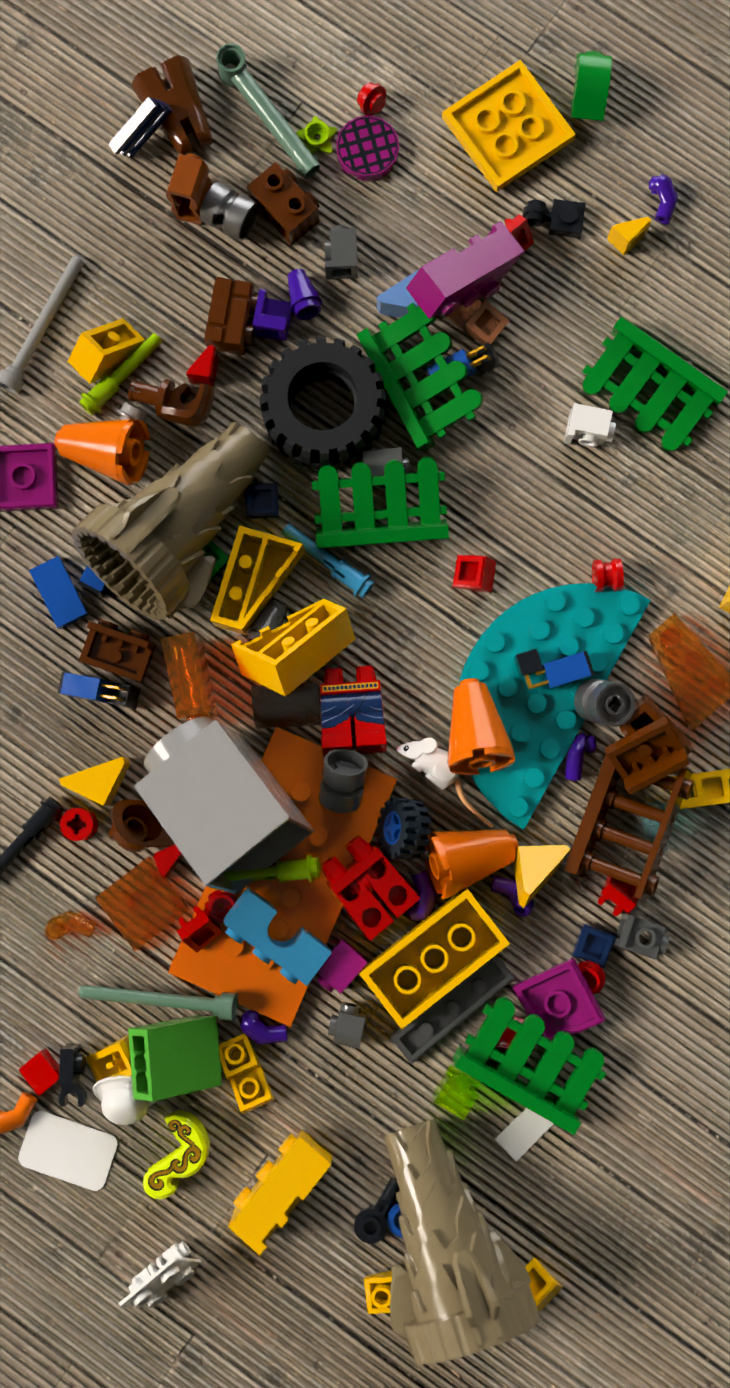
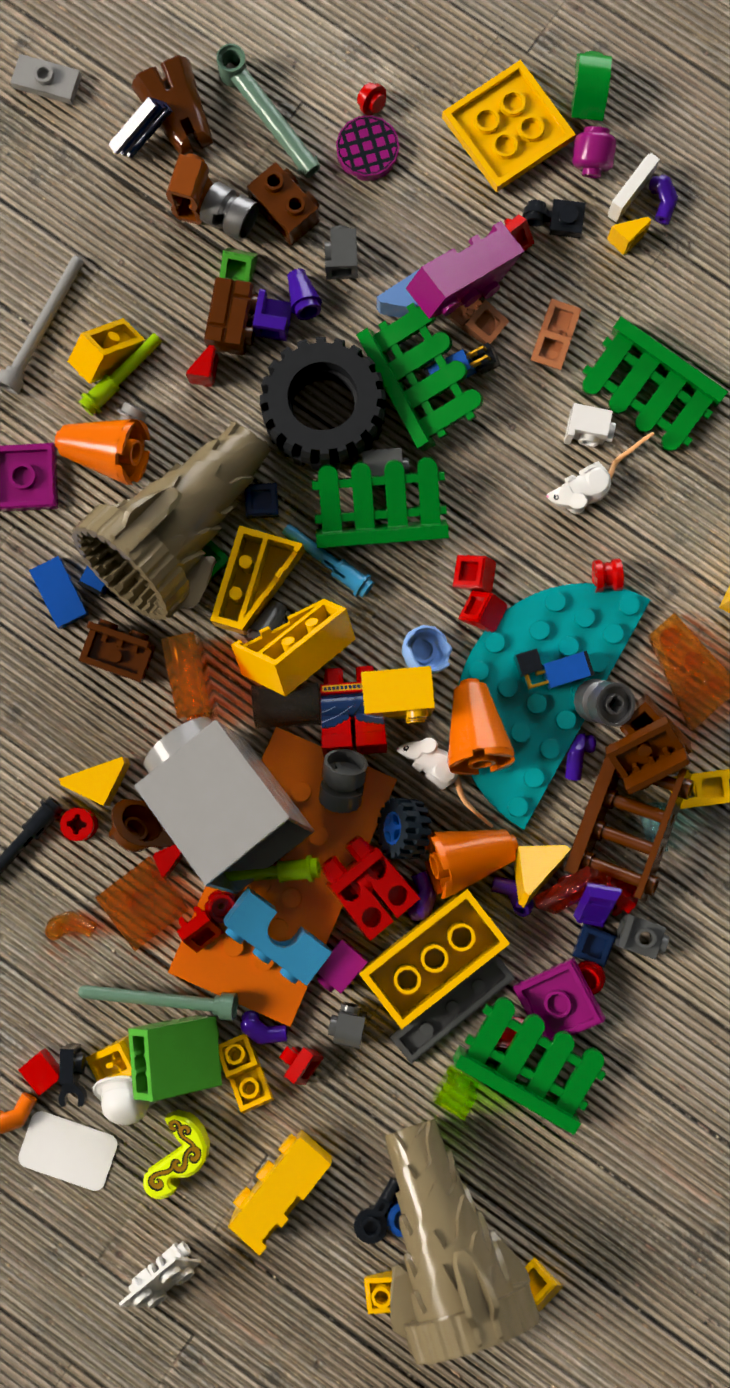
piece [57,672,141,709] -> none
reddish brown piece [128,379,214,427] -> none
lime plate [296,116,337,154] -> none
white sticker [495,1108,554,1161] -> none
none -> light grey plate [10,54,82,105]
none -> bright green slope [219,248,258,283]
none -> red tile [279,1046,324,1085]
none -> yellow wedge [361,666,435,724]
none -> light blue hair [402,625,452,675]
none -> red slope [458,591,508,632]
none -> nougat slope [530,299,582,371]
none -> clear red plate [533,866,609,915]
none -> white animal [547,432,655,515]
none -> magenta head [572,126,616,178]
none -> dark purple tile [573,883,622,927]
none -> white tile [608,153,660,223]

